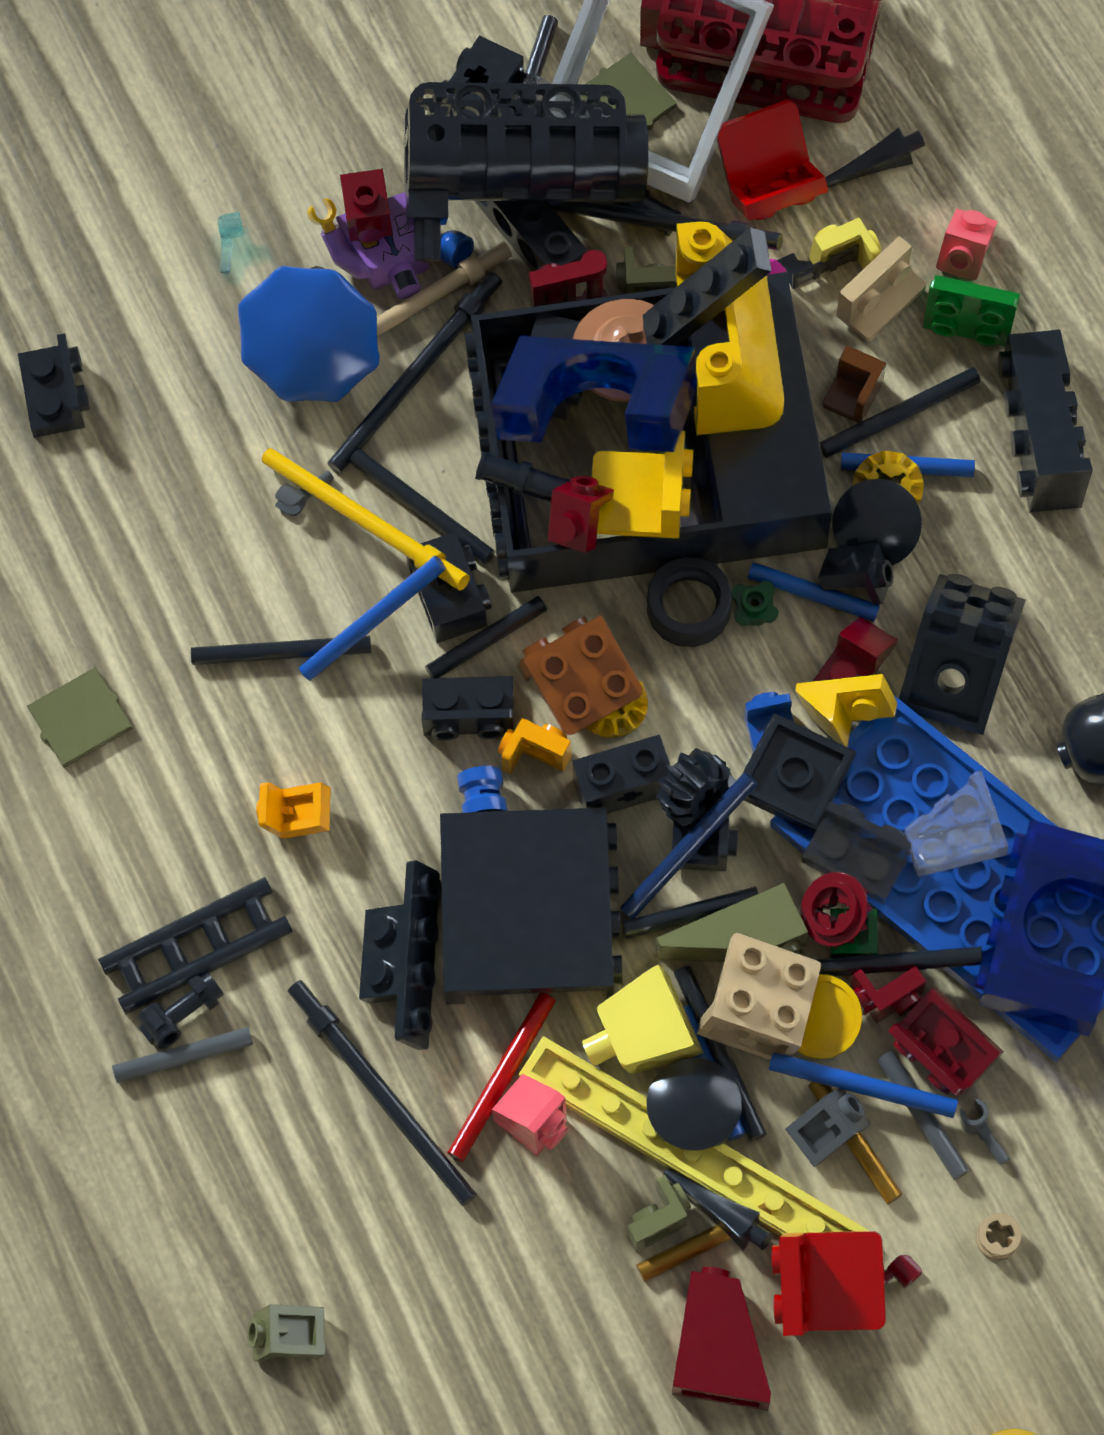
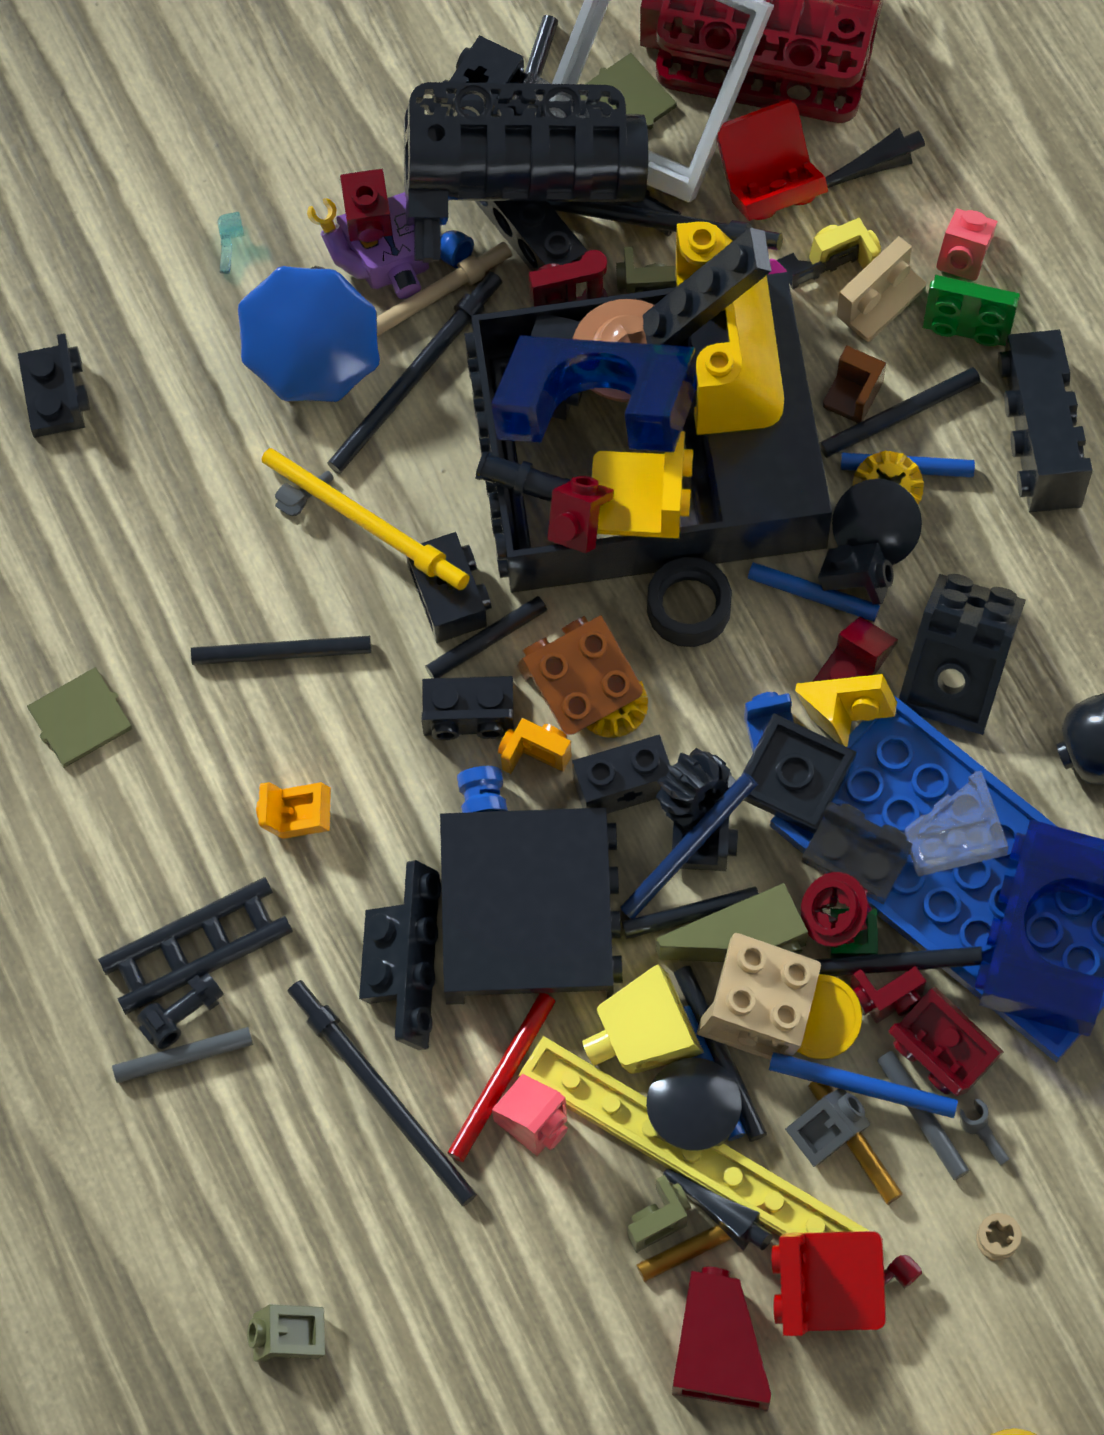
blue bar [299,556,446,681] -> none
black bar [349,449,496,565] -> none
dark green plate [732,581,779,626] -> none

